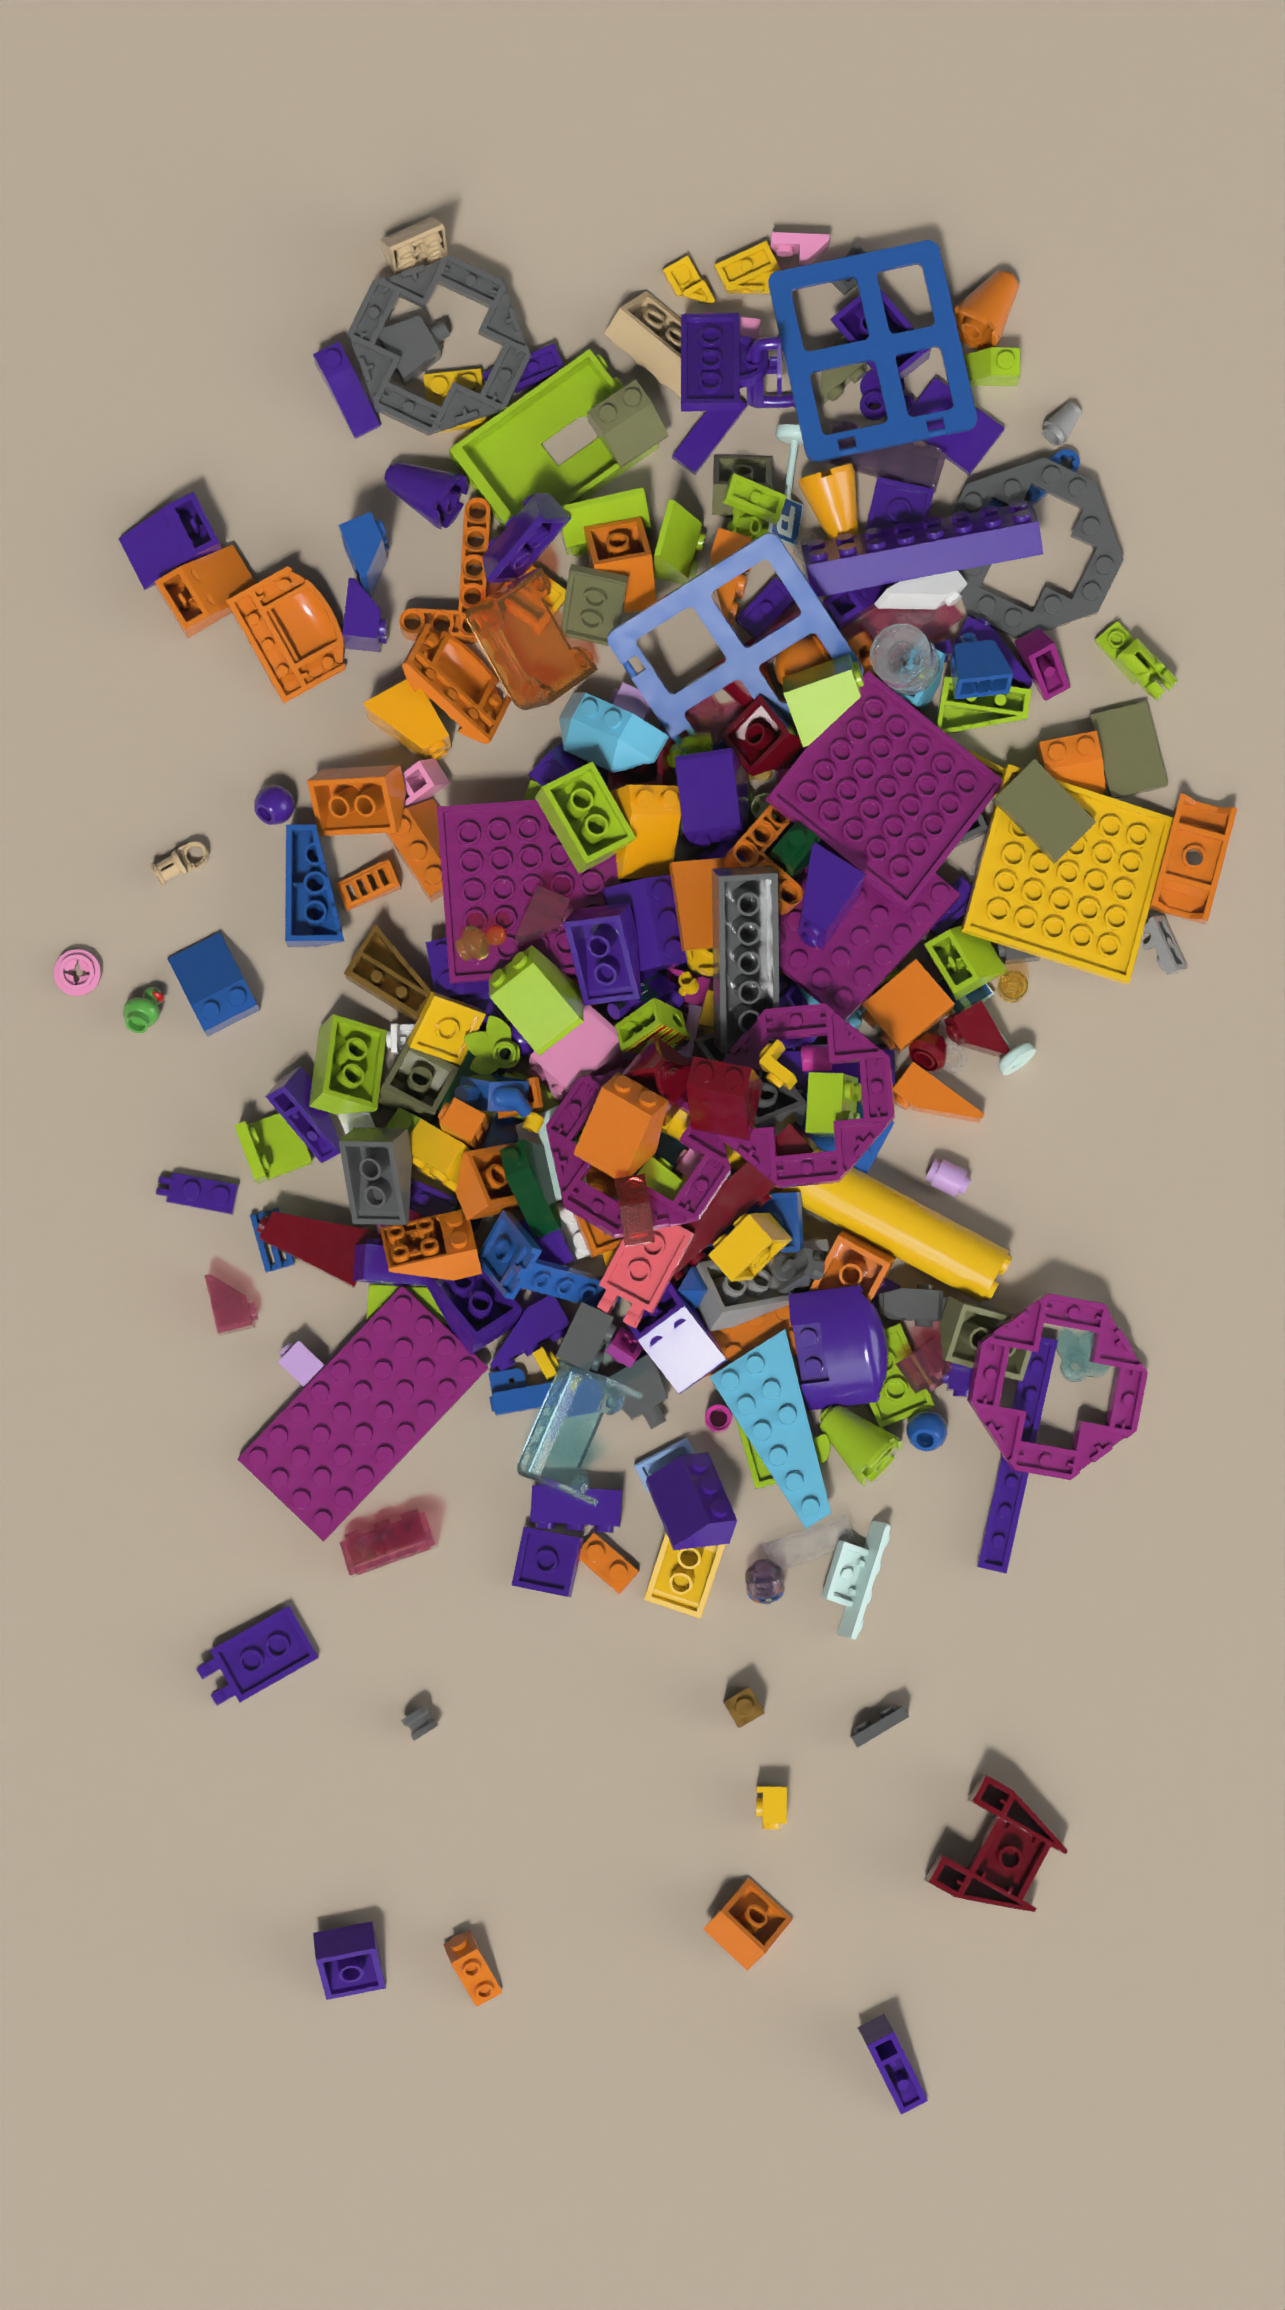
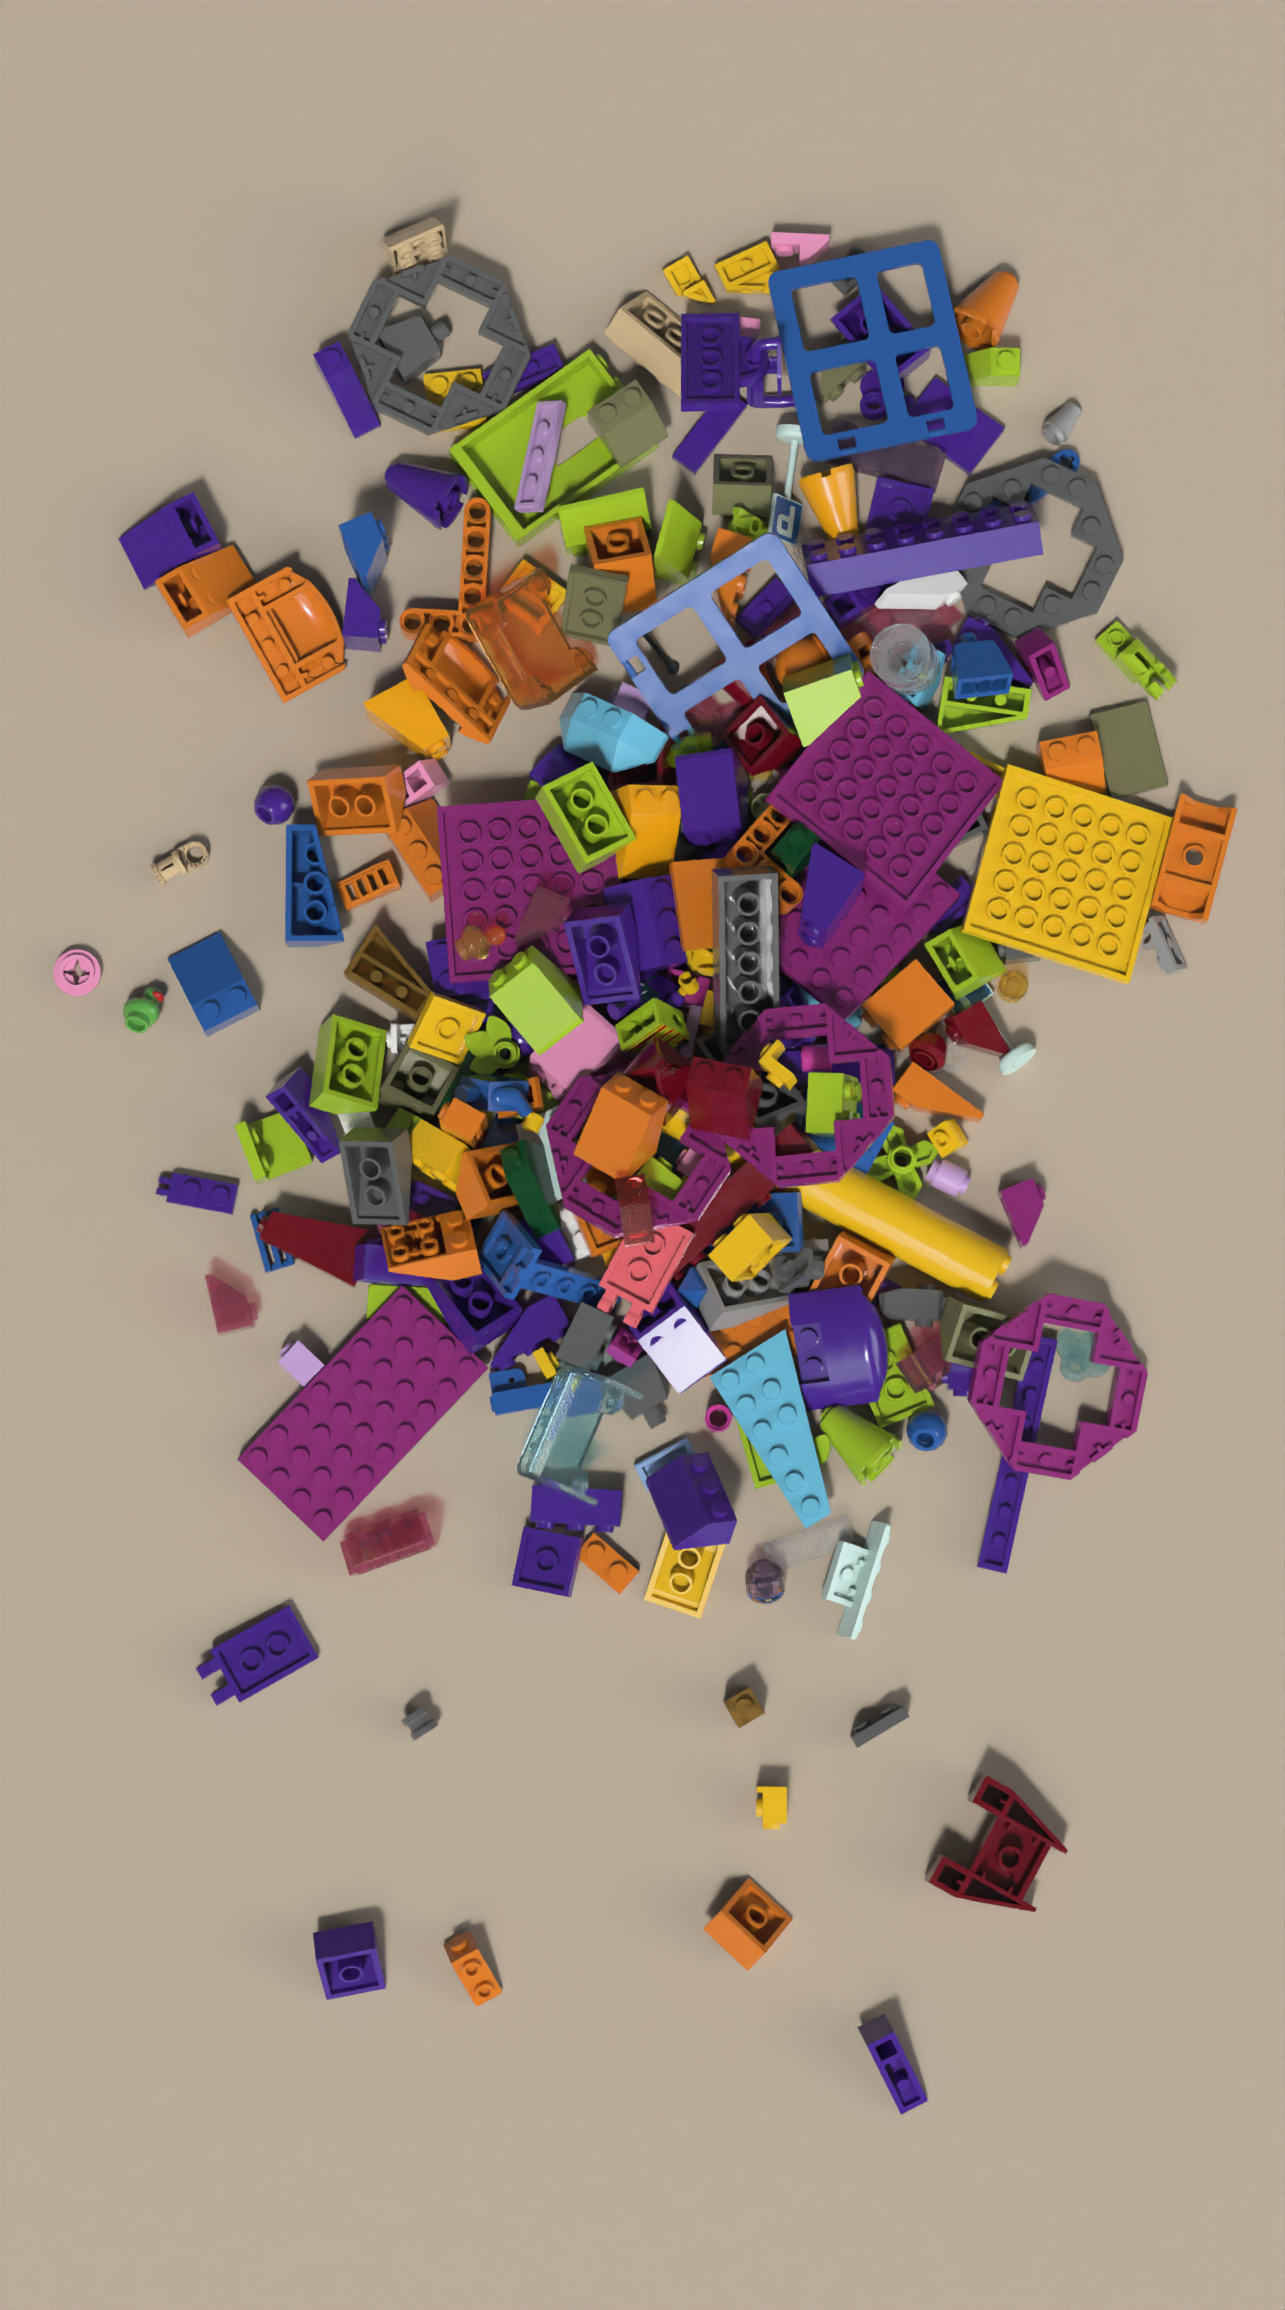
dark purple slope [482,493,571,583] -> none
lime plate [722,473,787,525] -> none
olive tile [992,759,1096,863] -> none
none -> lavender tile [514,400,567,513]
none -> black hinge [643,633,679,675]
none -> lime plant [867,1125,938,1200]
none -> yellow bracket [927,1118,969,1158]
none -> magenta slope [998,1178,1046,1249]

